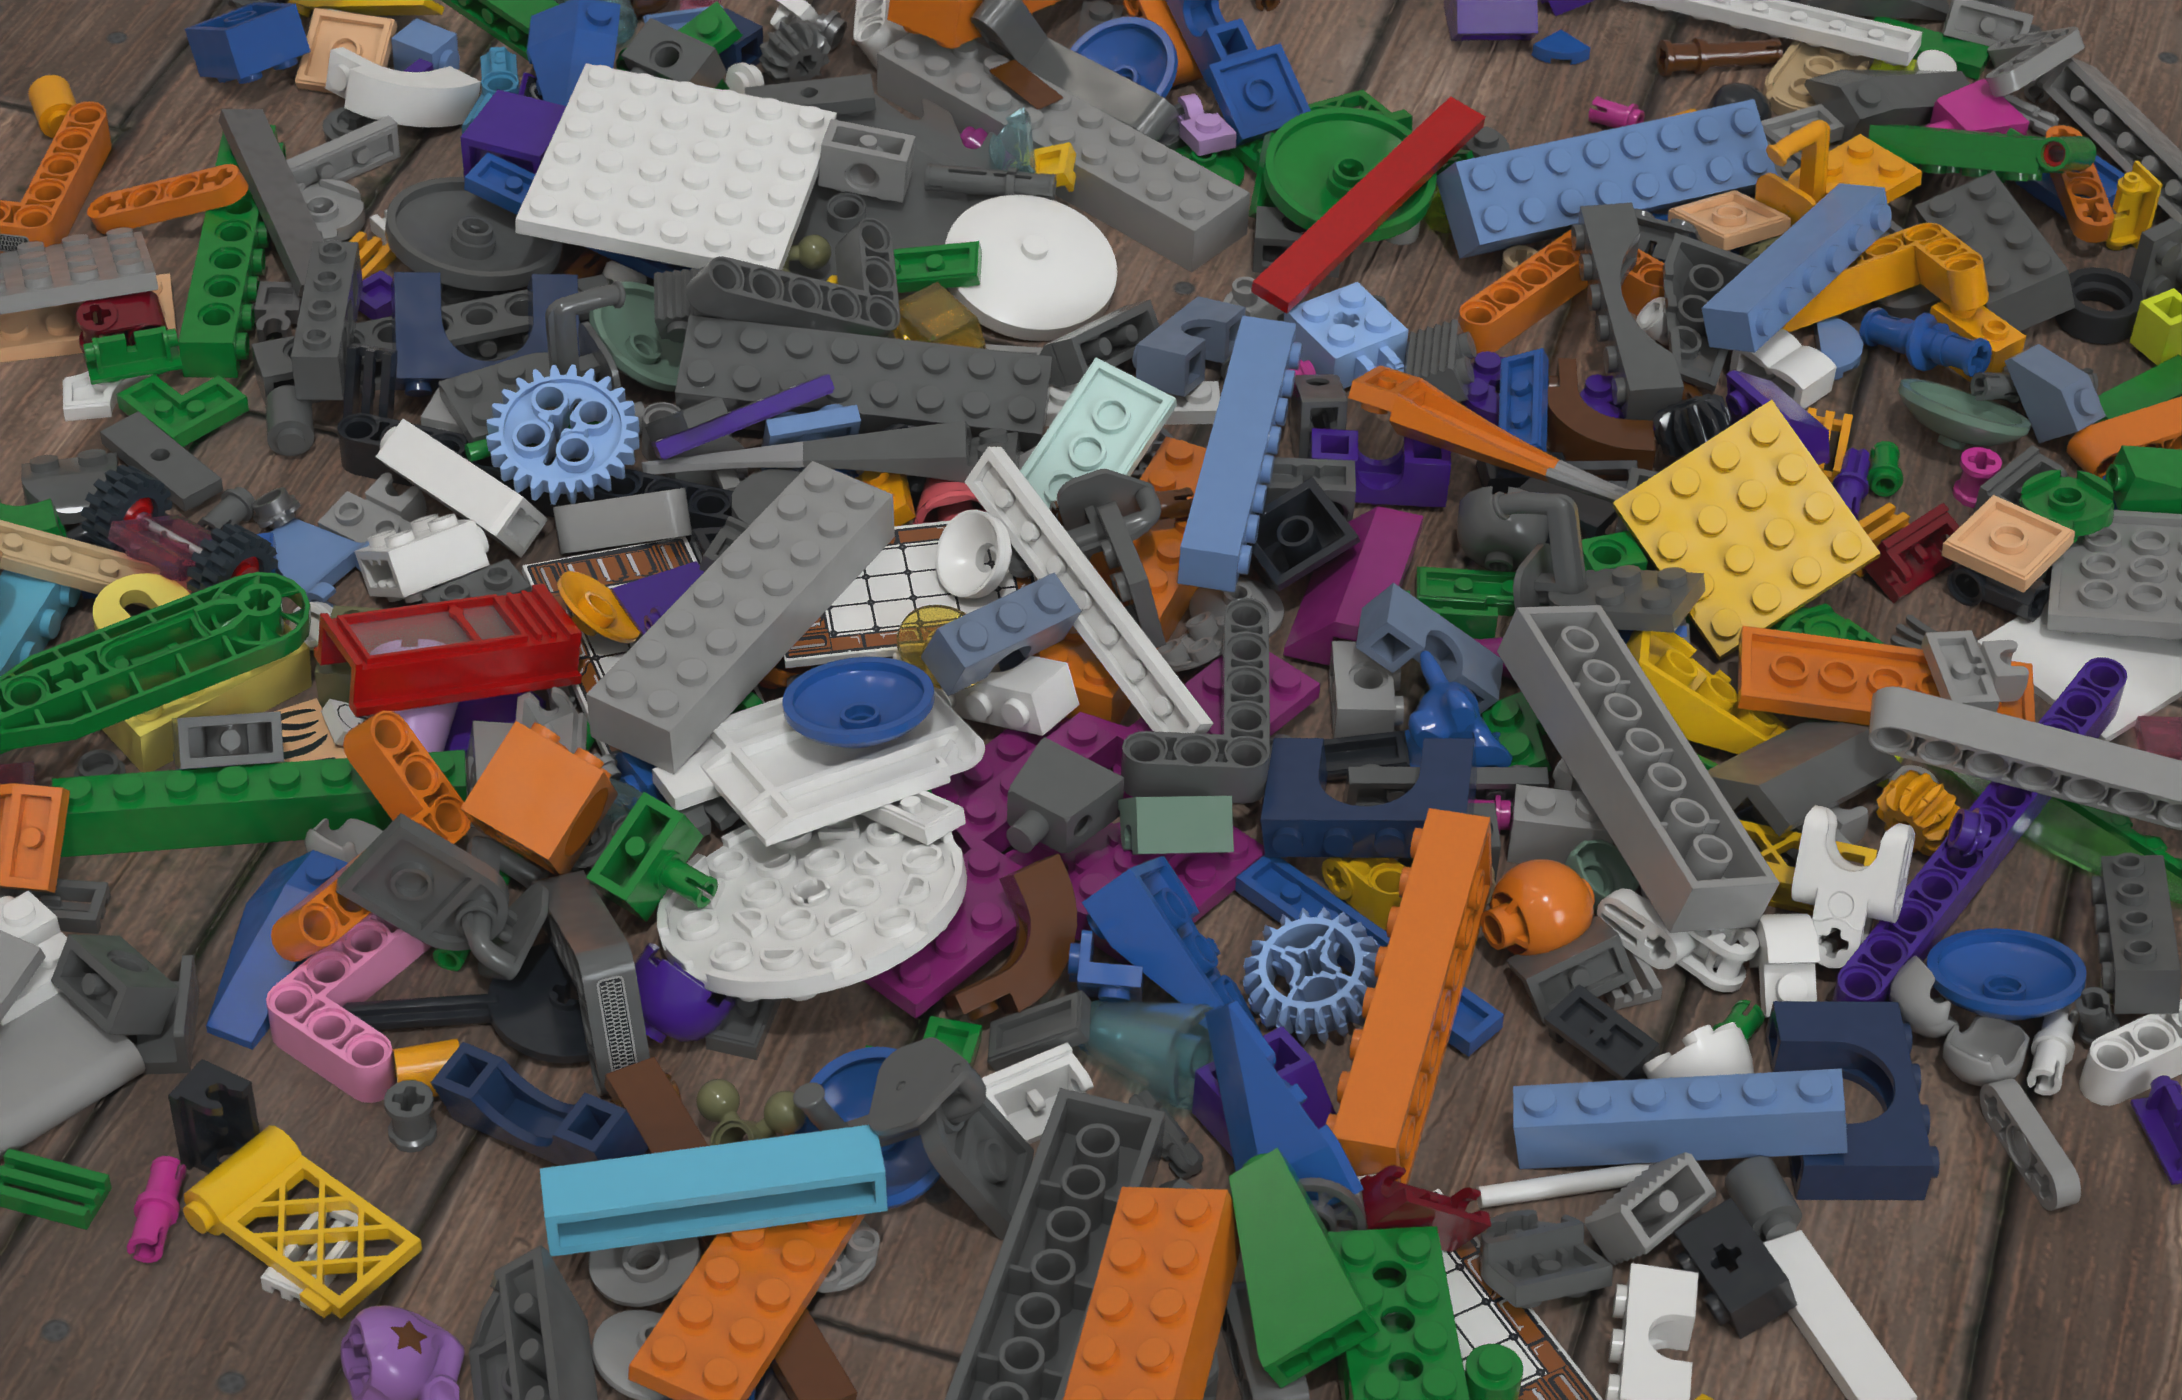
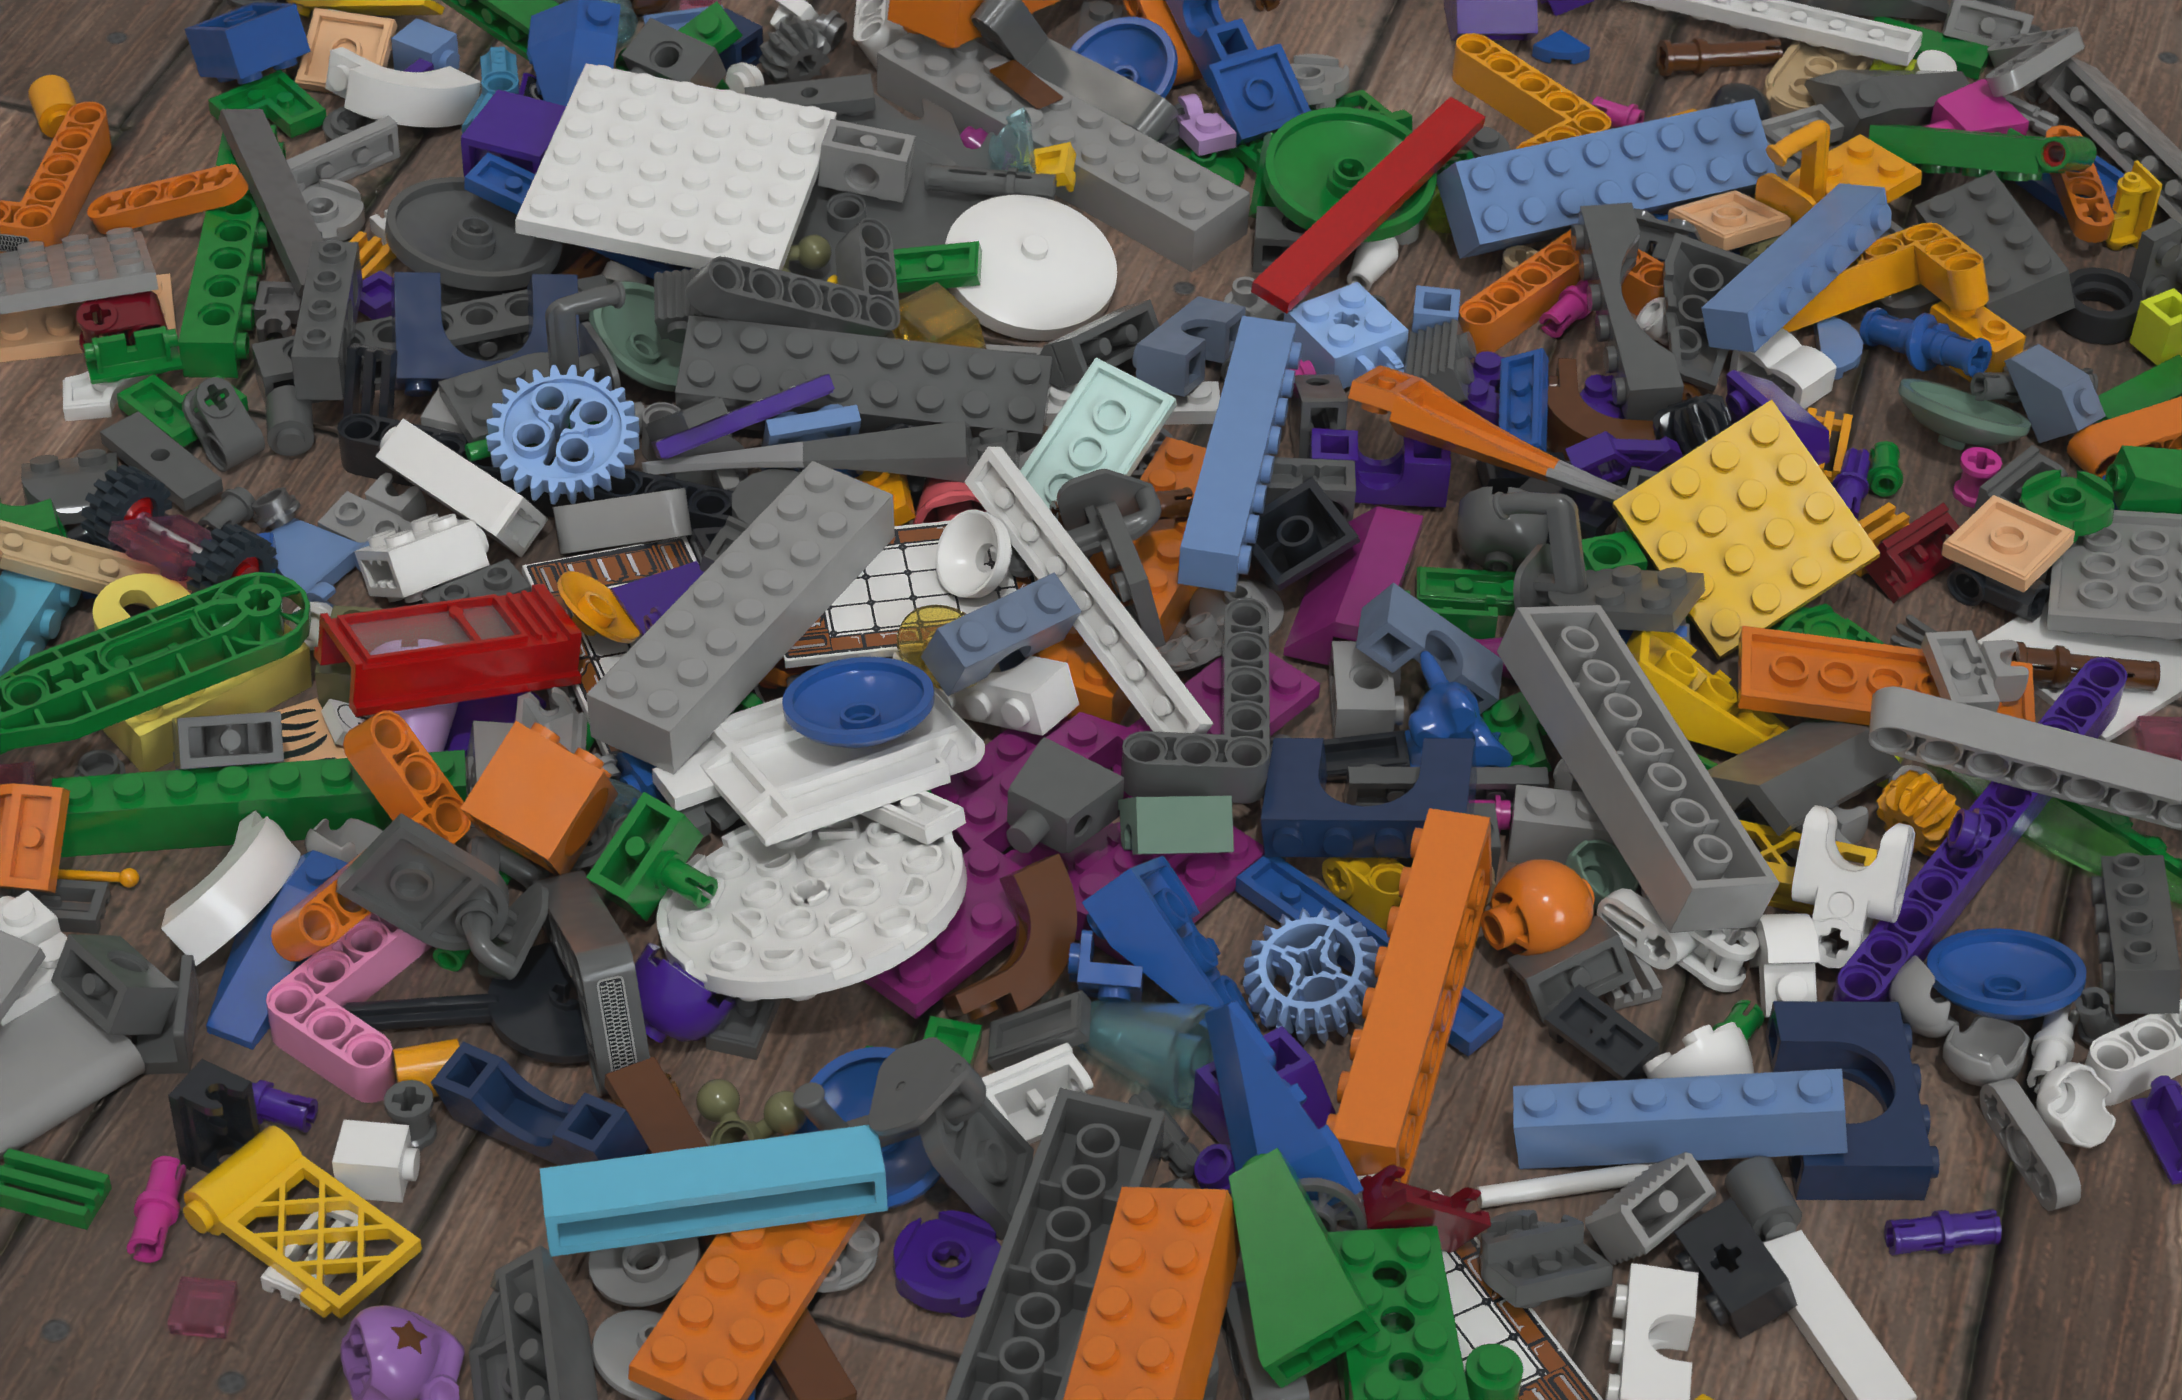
none -> light orange hinge [57,868,140,888]
none -> white arch [161,810,301,966]
none -> clear pink tile [167,1276,239,1339]
none -> dark grey piece [182,377,265,472]
none -> green plate [208,70,327,138]
none -> dark purple pin [252,1080,318,1133]
none -> white brick [332,1120,420,1203]
none -> dark purple plate [893,1210,1001,1318]
none -> dark purple plate [1194,1144,1236,1194]
none -> light grey plate [1290,54,1350,109]
none -> white cone [1347,237,1399,291]
none -> medium blue brick [1411,285,1460,333]
none -> light orange beam [1452,33,1612,149]
none -> dark pink pin [1539,280,1591,338]
none -> dark purple piece [1565,431,1683,483]
none -> dark purple pin [1884,1209,2002,1256]
none -> reddish brown pin [2011,641,2161,691]
none -> white hair [2036,1062,2116,1149]

